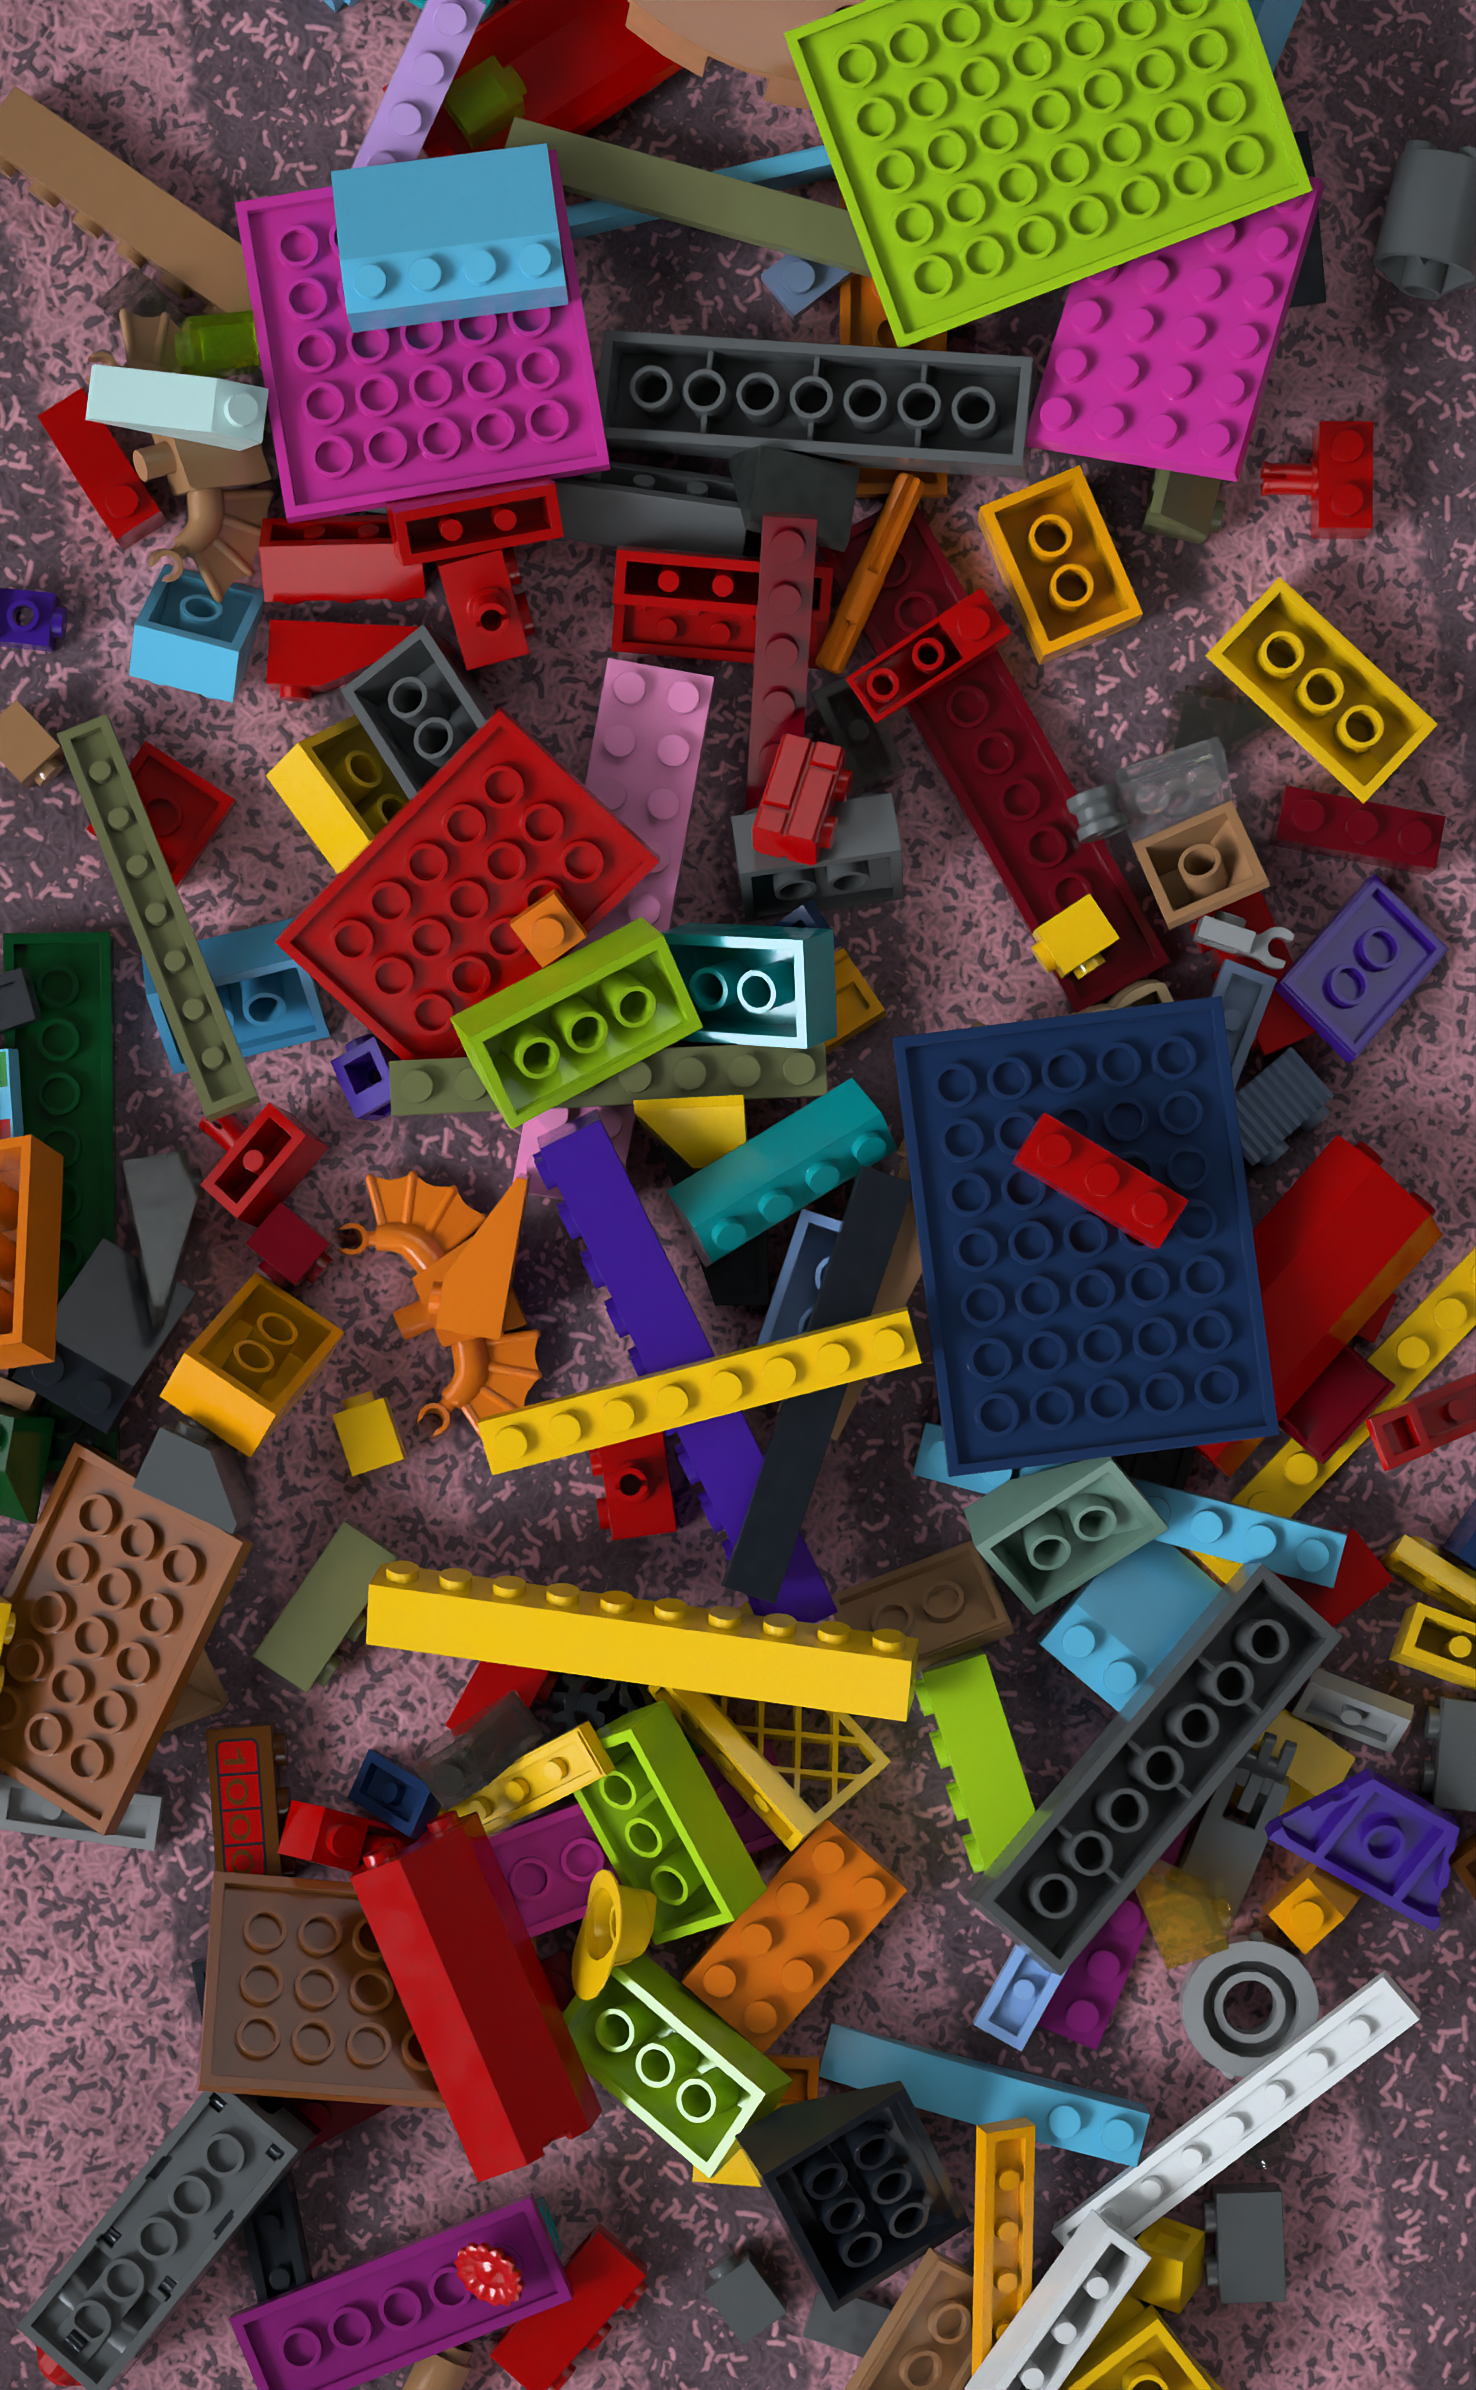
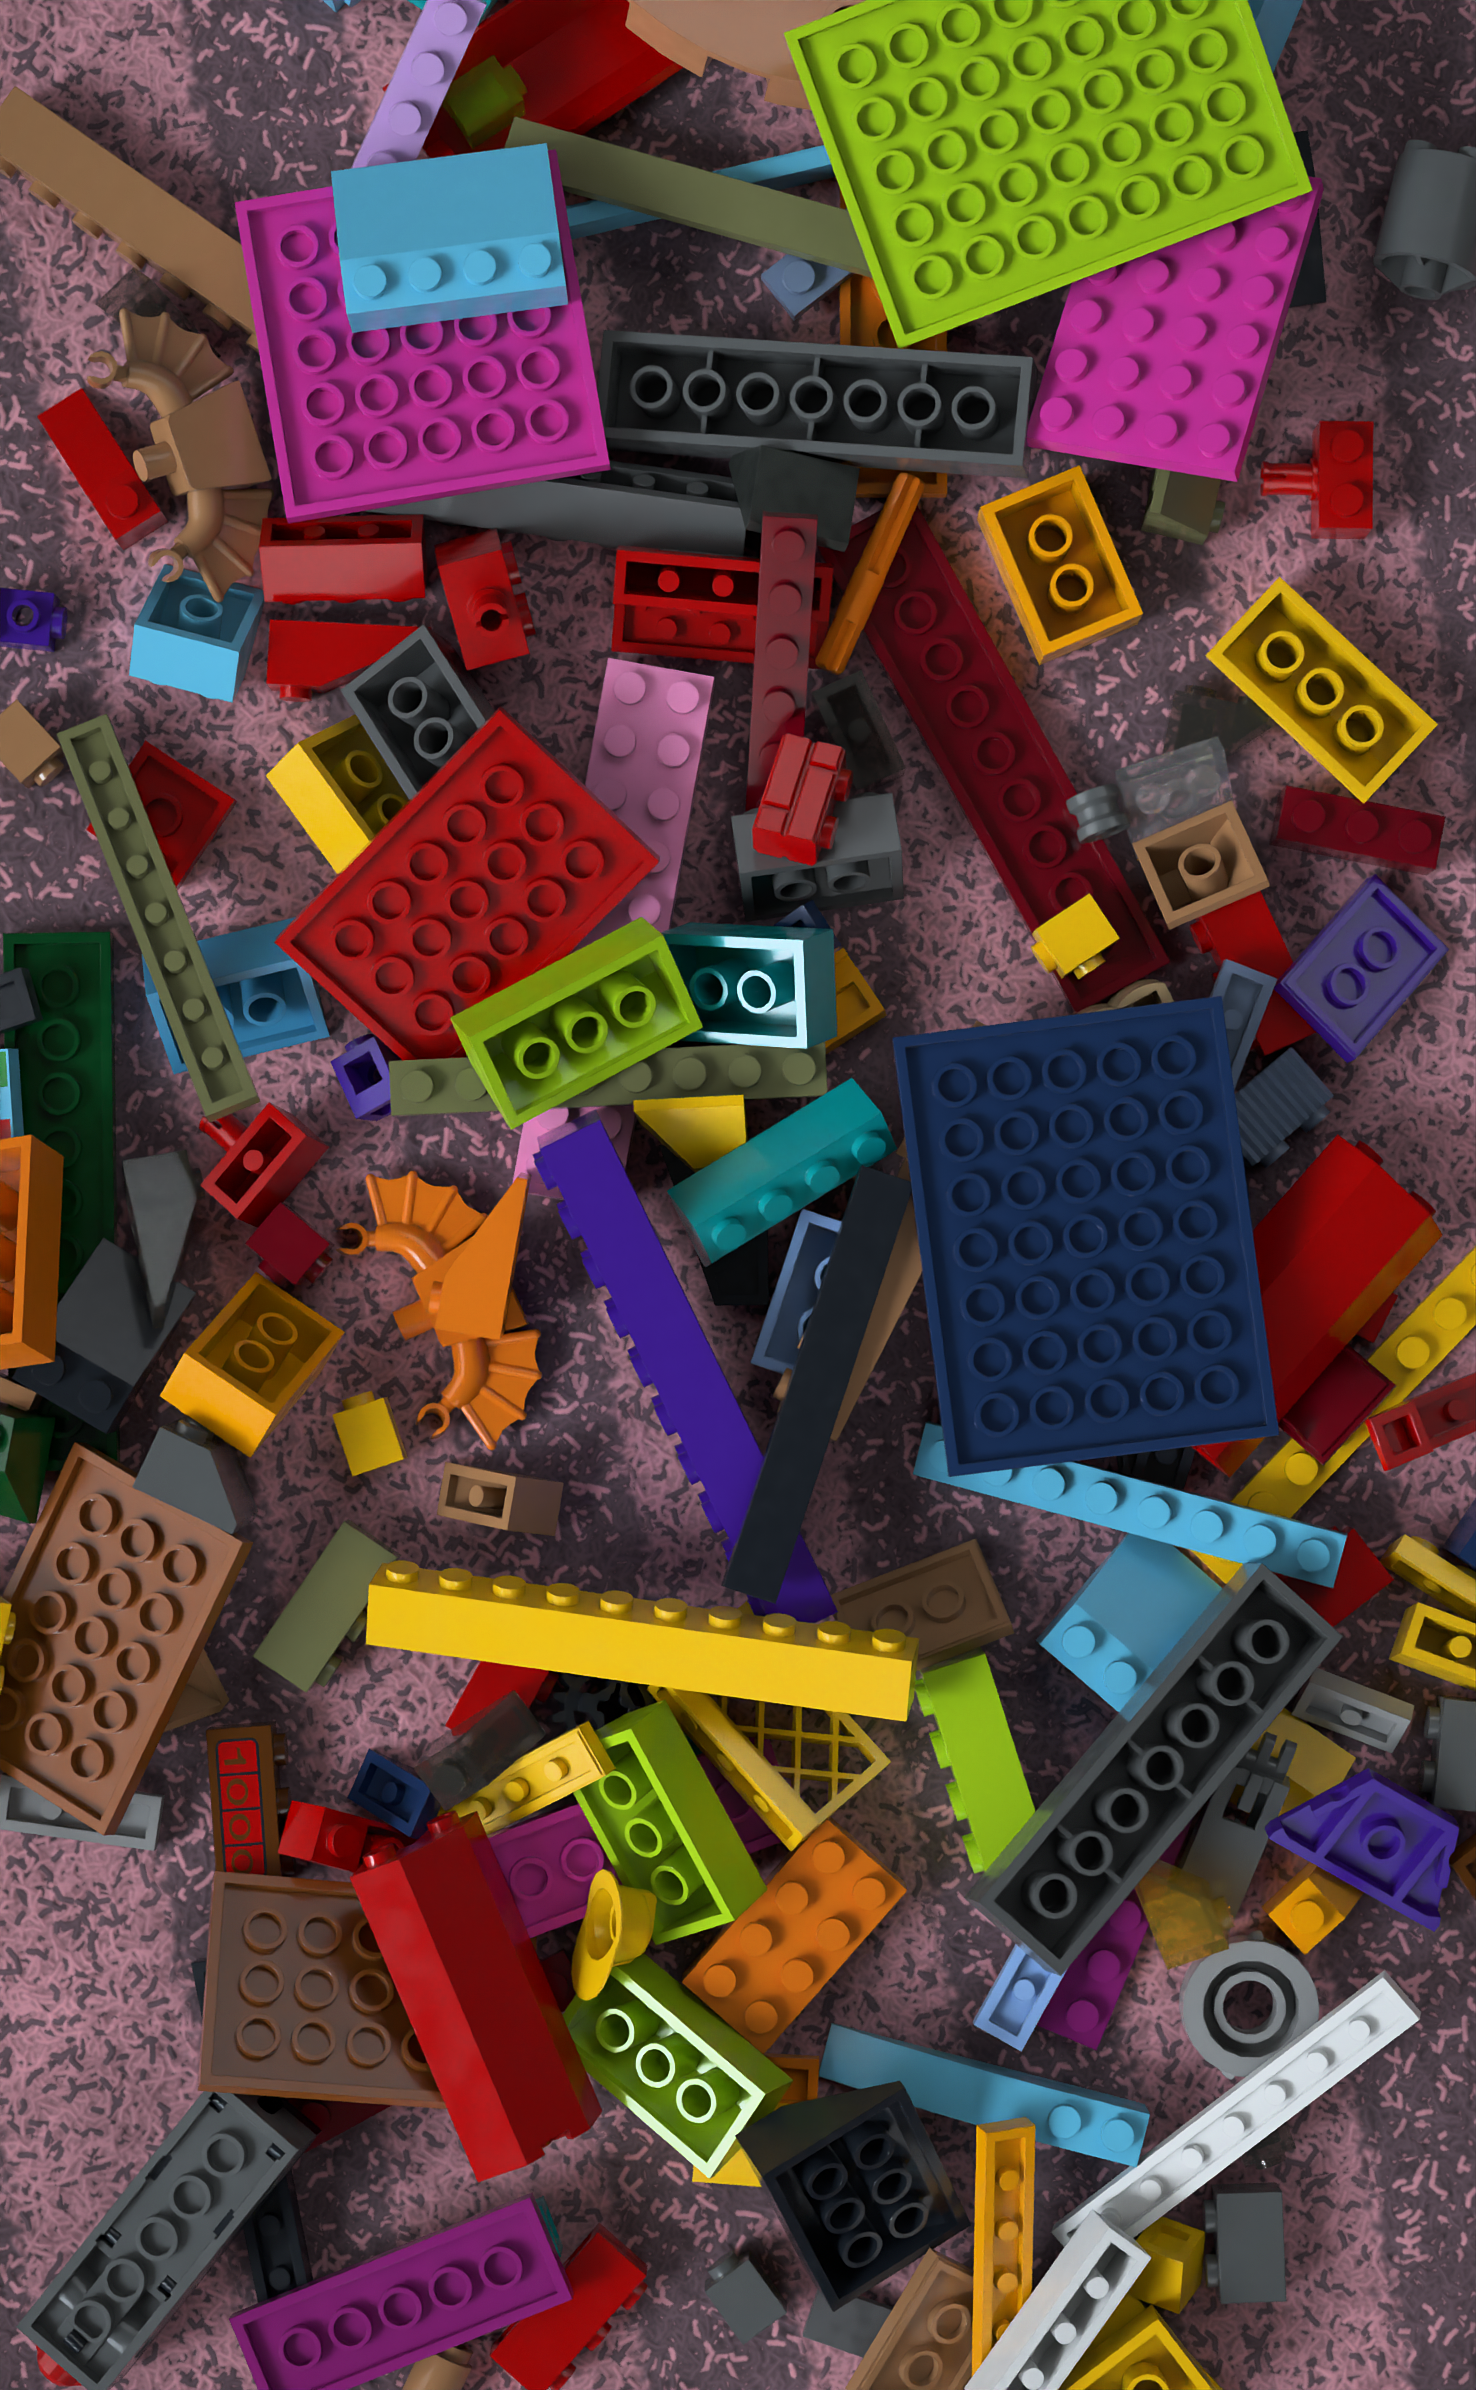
light aqua slope [85,364,269,451] -> none
clear neon green brick [175,310,260,377] -> none
red brick [386,476,564,567] -> none
red piece [454,2242,525,2307] -> none
yellow plate [477,1306,922,1475] -> none
orange plate [510,889,587,969] -> none
red brick [589,1431,677,1541] -> none
red slope [845,588,1012,724] -> none
sand green slope [964,1456,1169,1615] -> none
red brick [1012,1112,1189,1250] -> none
light grey plate [1192,911,1294,970] -> none
none -> medium nougat slope [437,1462,564,1536]

